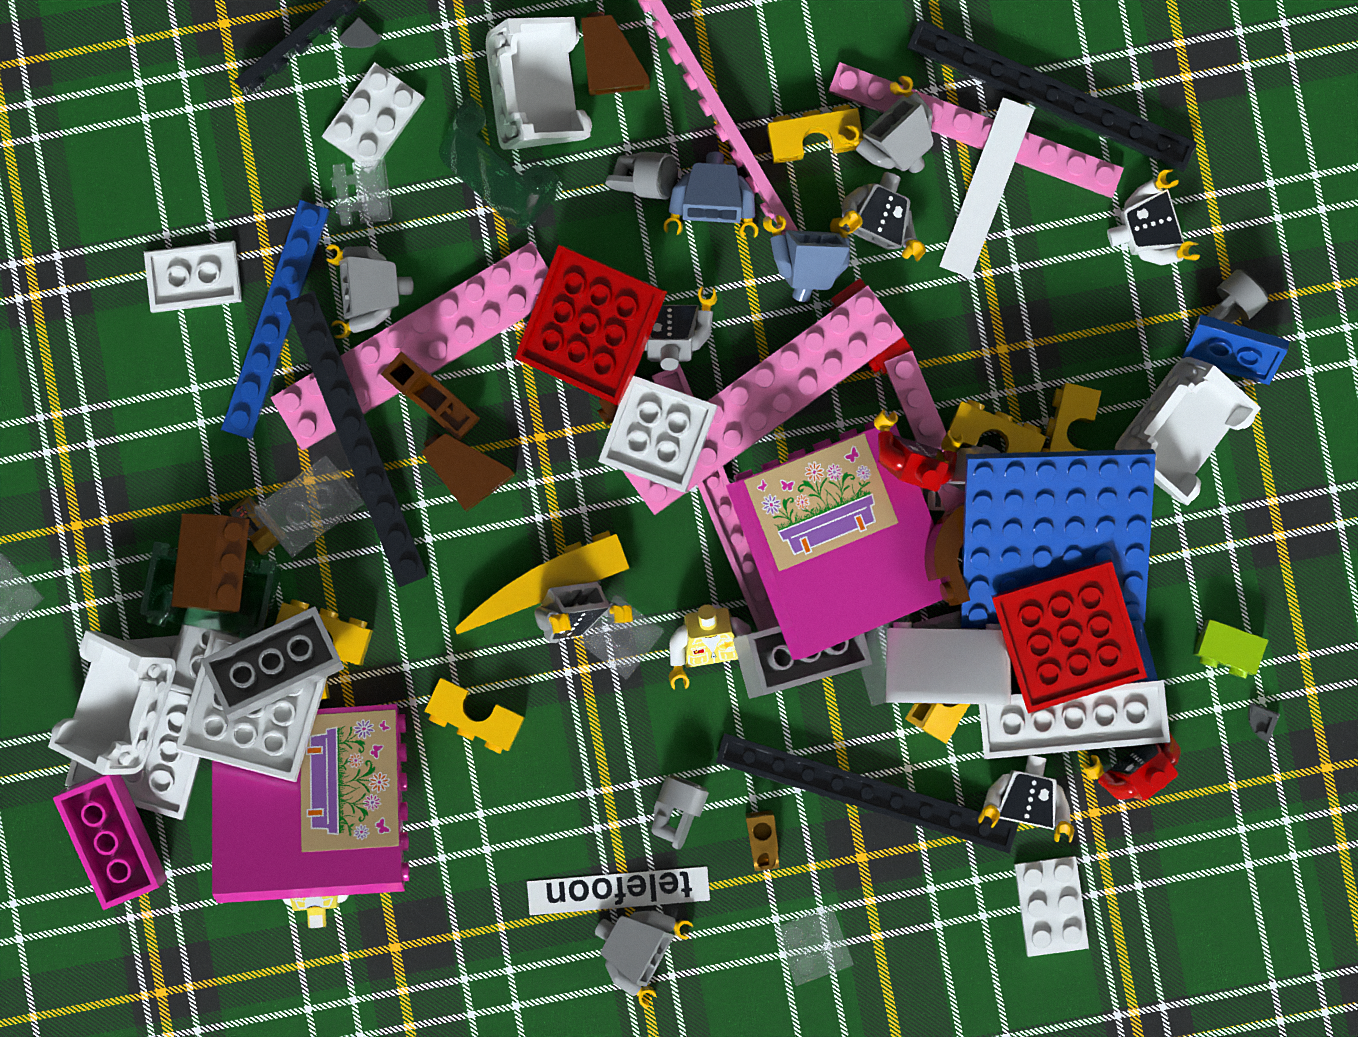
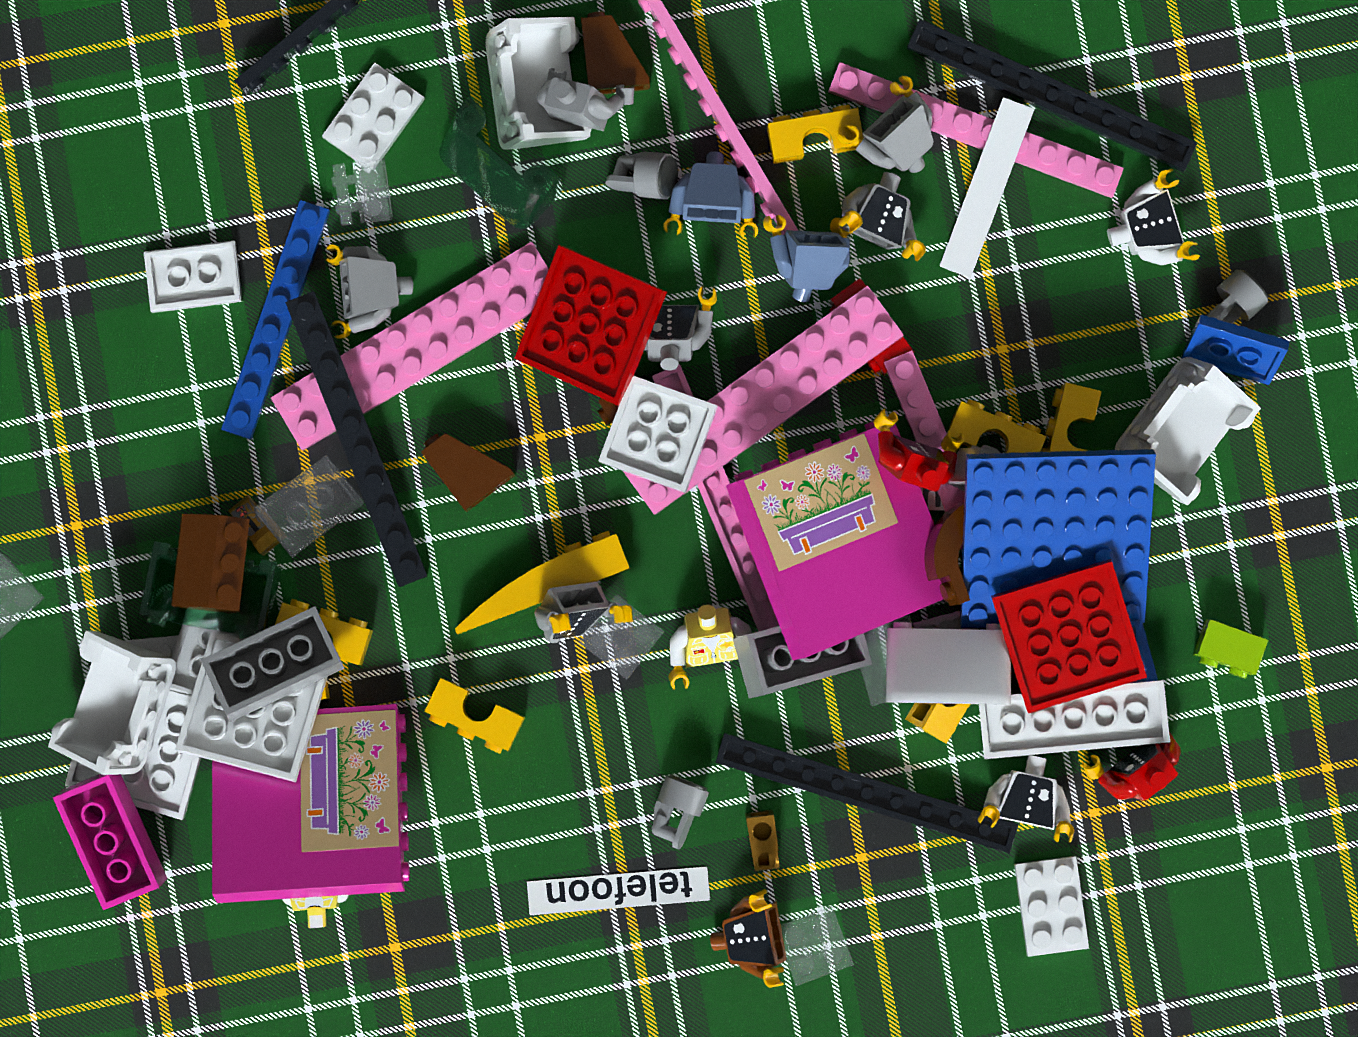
dark grey tile [338,17,381,48] -> none
reddish brown arch [381,351,480,441] -> none
light grey torso [595,911,693,1007] -> none
dark grey tile [1247,703,1280,743] -> none
none -> light grey torso [537,68,634,131]
none -> torso [710,889,787,988]

